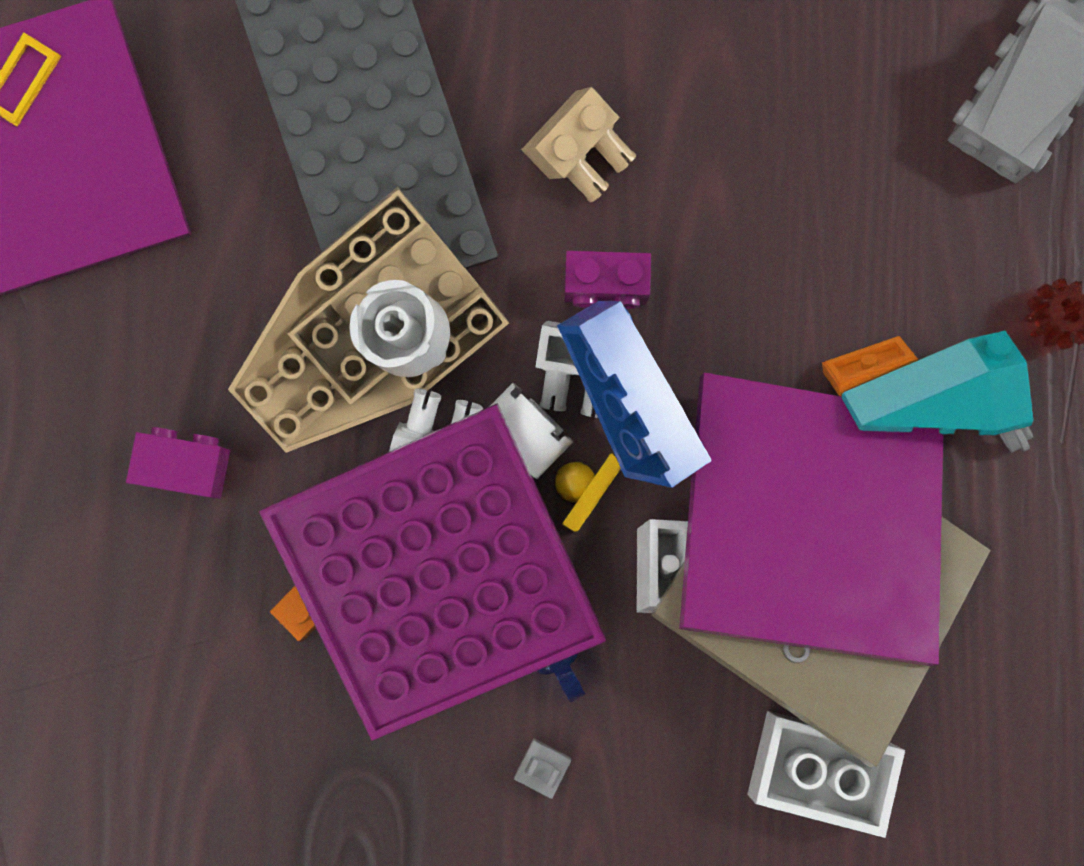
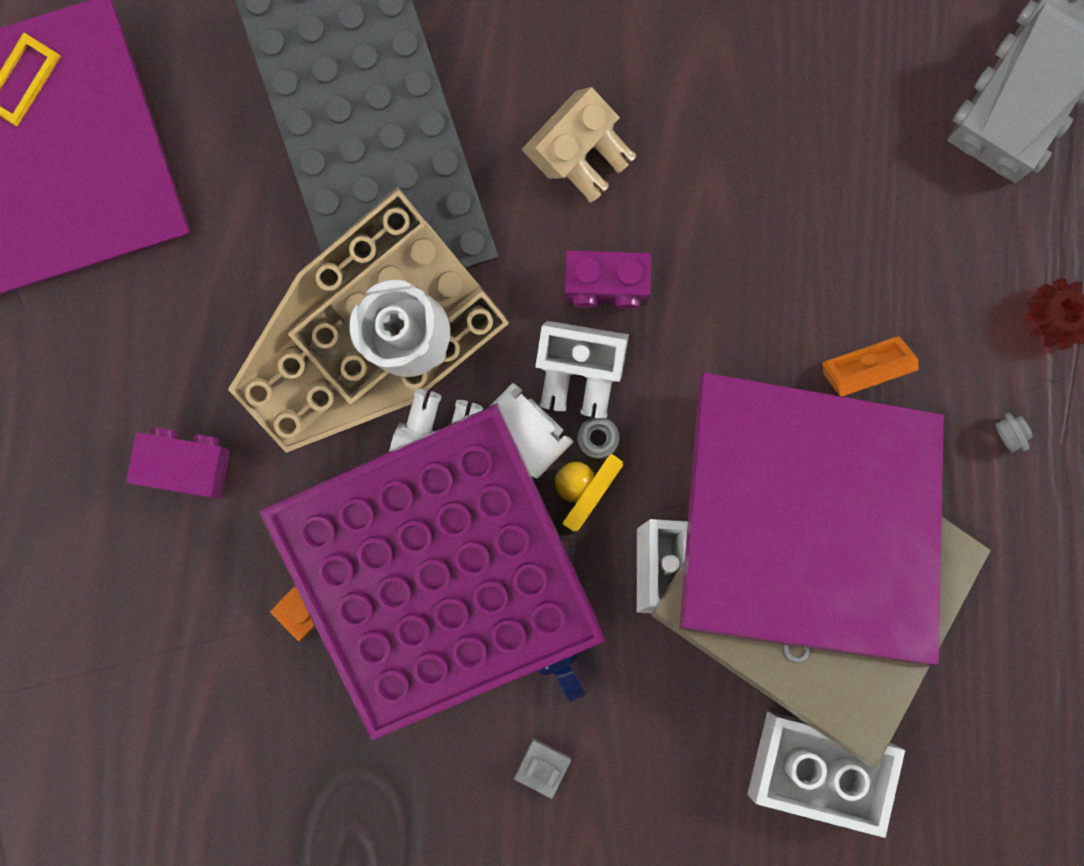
wedge [557,301,712,488] -> none
teal wedge [841,331,1034,435] -> none
none -> light grey plate [577,417,619,459]

